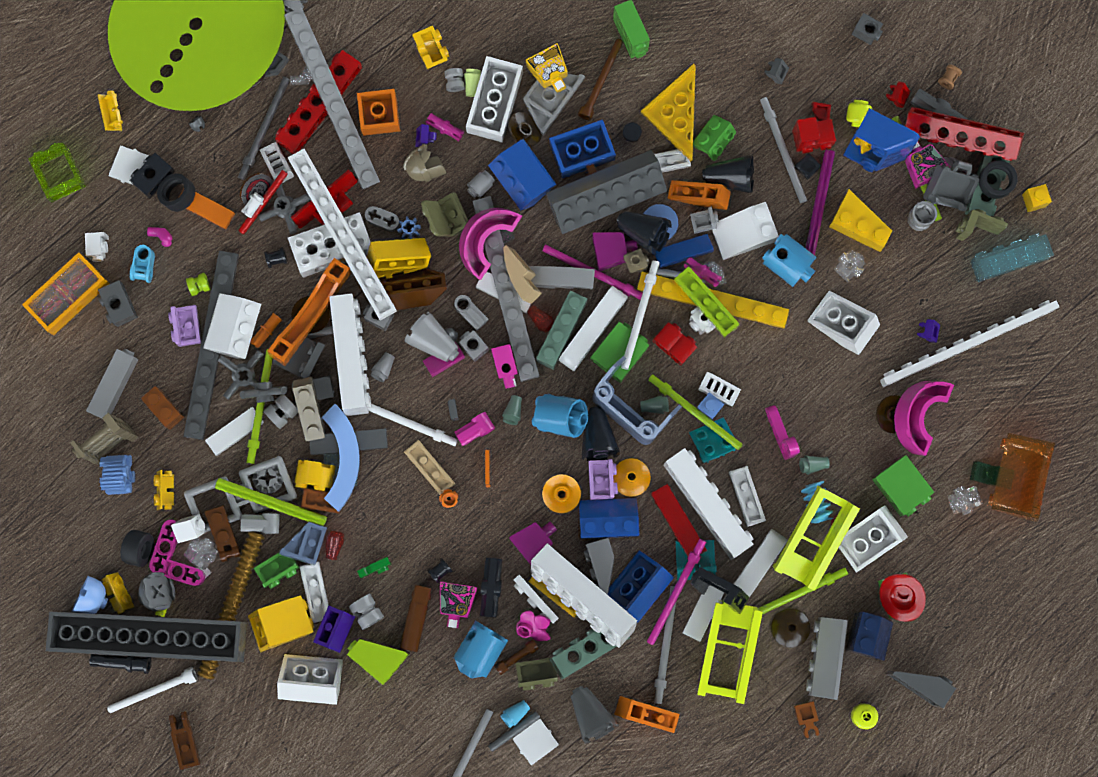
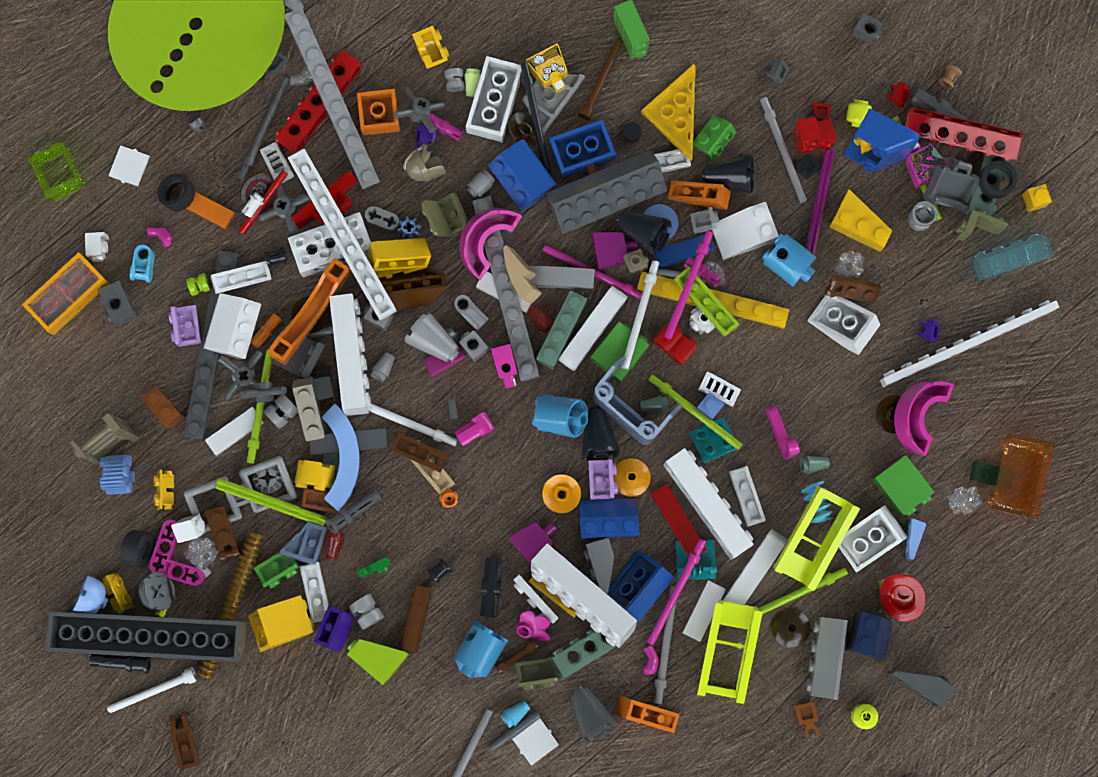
light grey brick [86,348,138,419] -> none
yellow hinge [98,91,123,131] -> none
black brick [129,153,175,199] -> none
light grey piece [241,513,280,534] -> none
white slope [277,654,343,705] -> none
torso [440,582,478,628] -> none
orange piece [485,450,490,487] -> none
sand green cone [502,395,522,425] -> none
black panel [691,567,750,614] -> none
none -> white plate [210,261,272,294]
none -> dark grey pin [326,490,381,534]
none -> reddish brown plate [391,433,448,473]
none -> dark grey bar [393,87,445,133]
none -> black bar [520,62,552,174]
none -> dark pink arm [643,645,660,675]
none -> dark pink bar [664,230,713,340]
none -> reddish brown plate [824,275,881,304]
none -> light blue slope [905,518,926,561]

